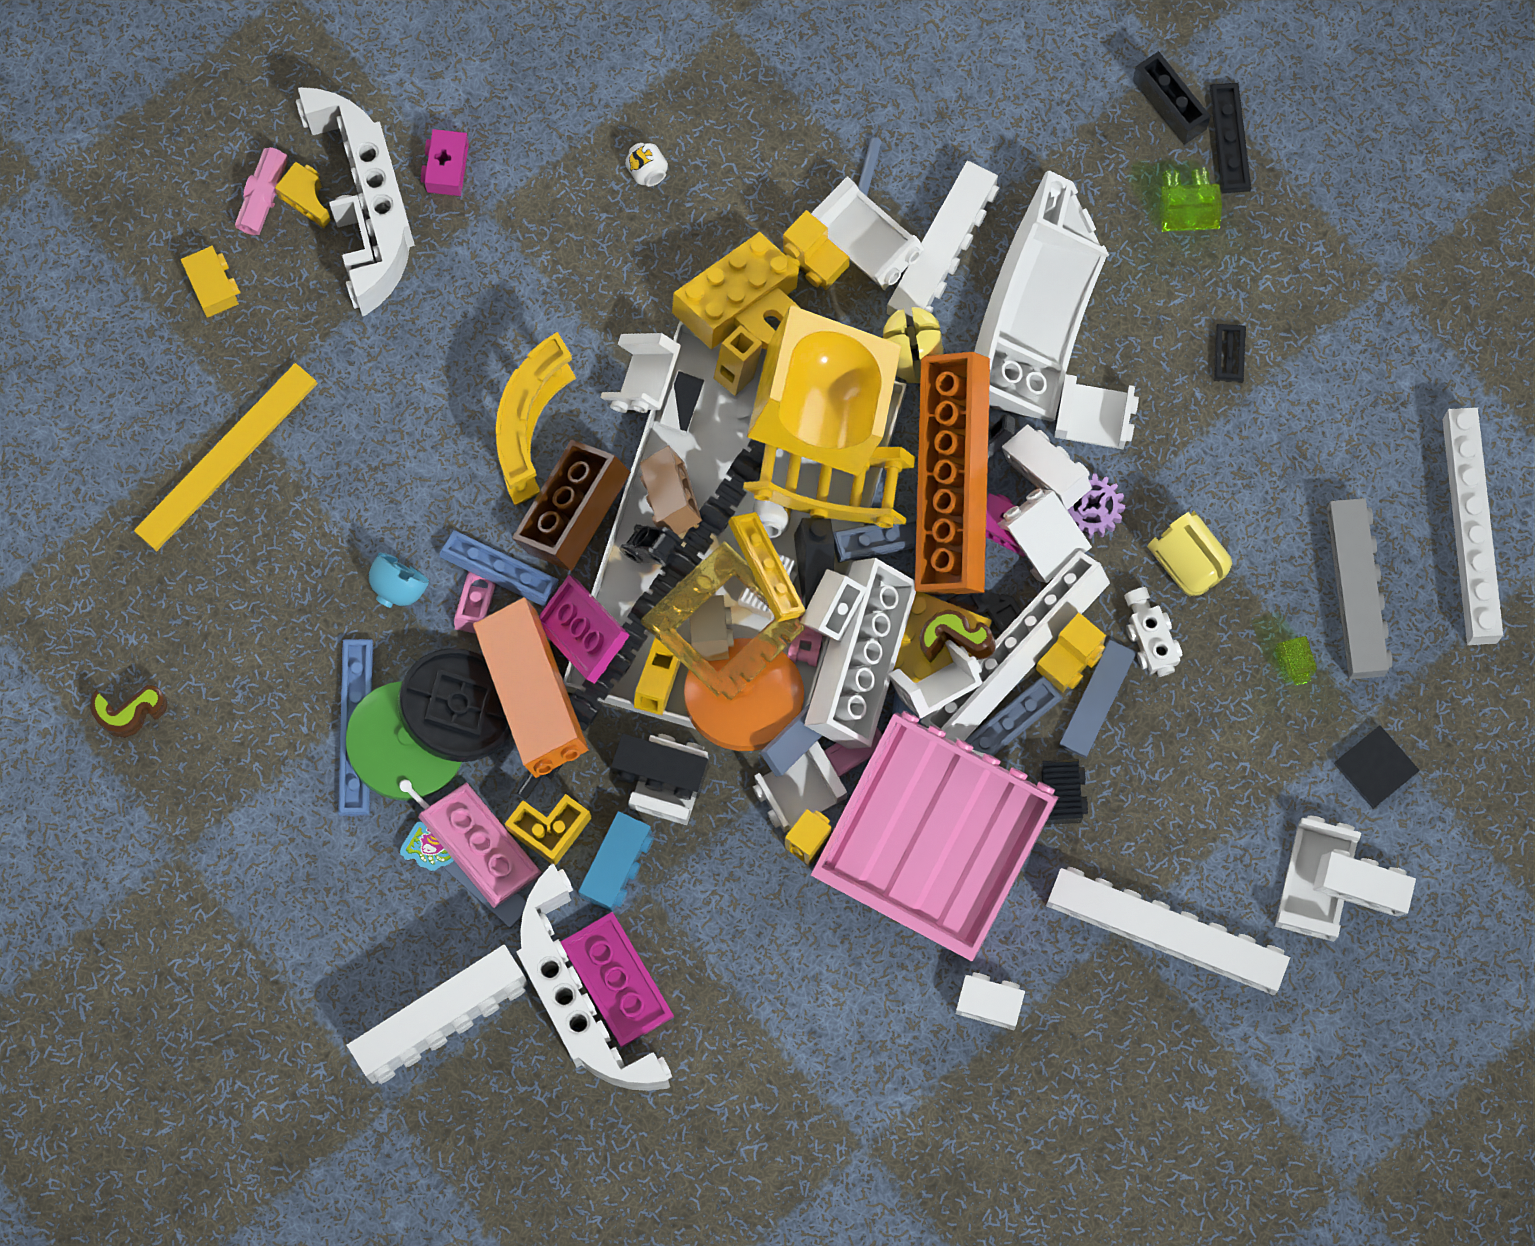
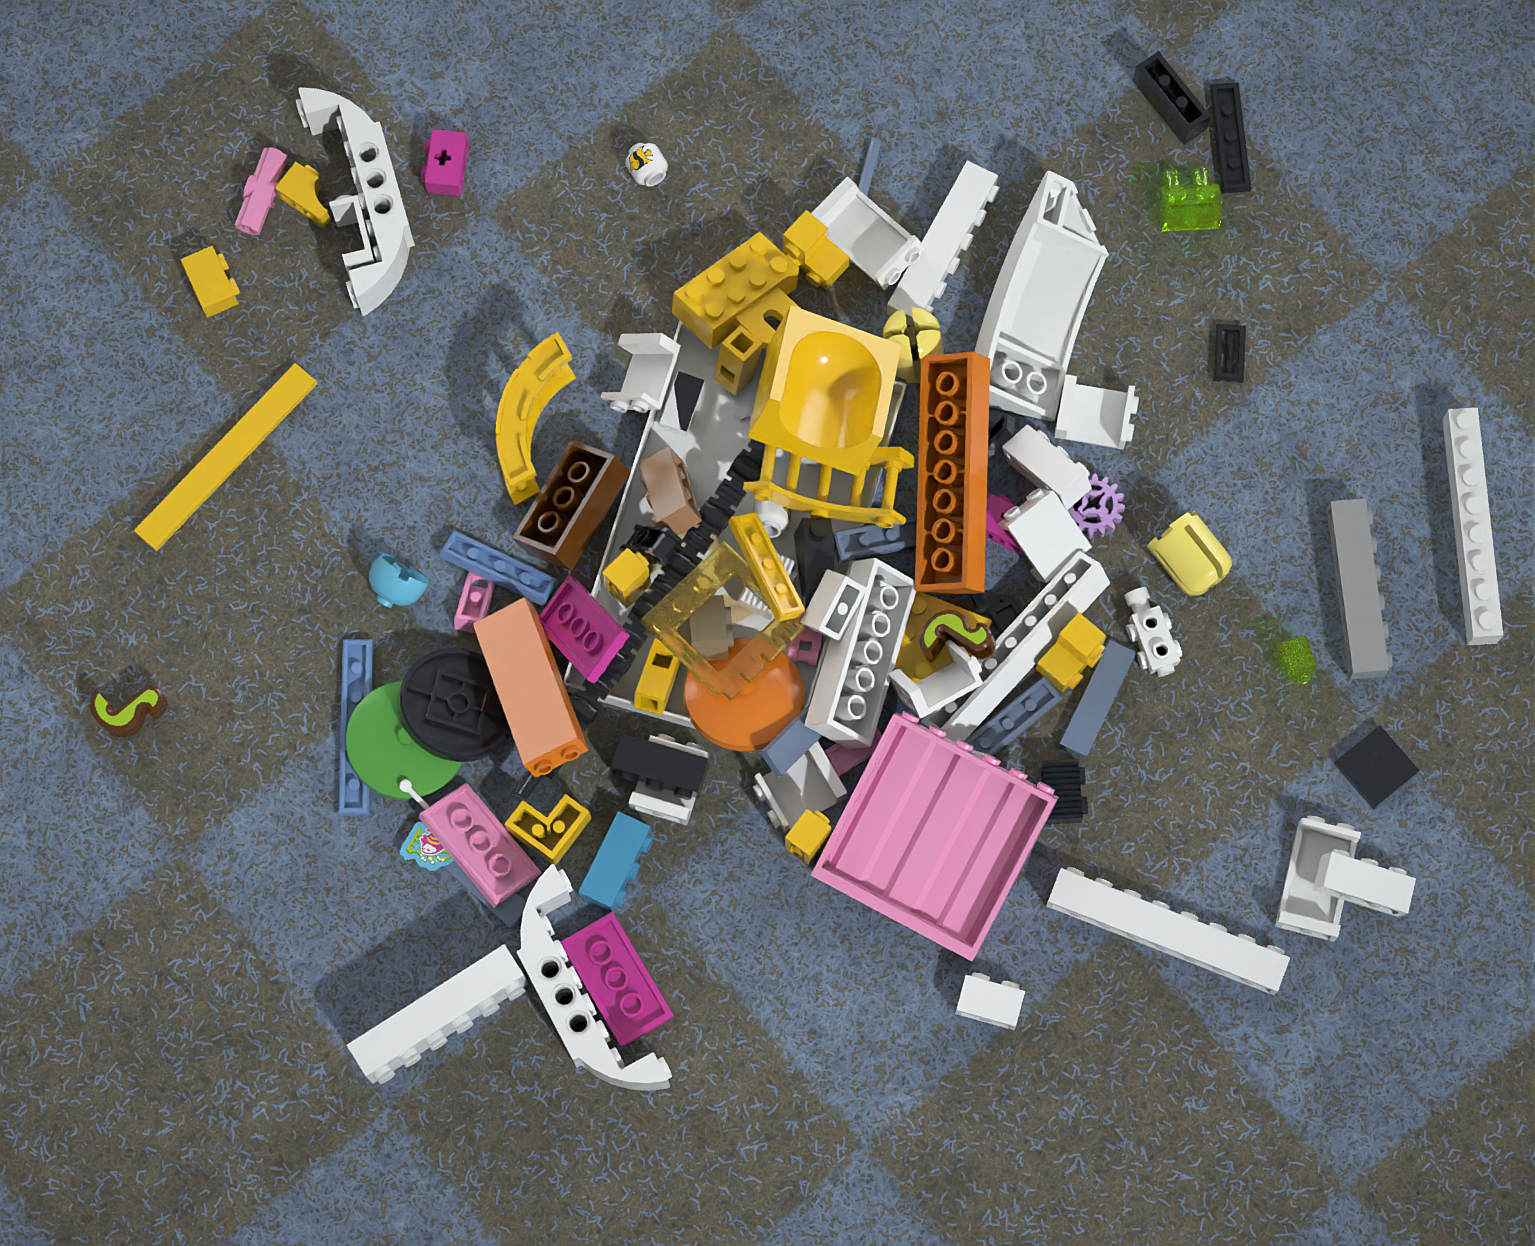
none -> yellow brick [602,548,652,609]

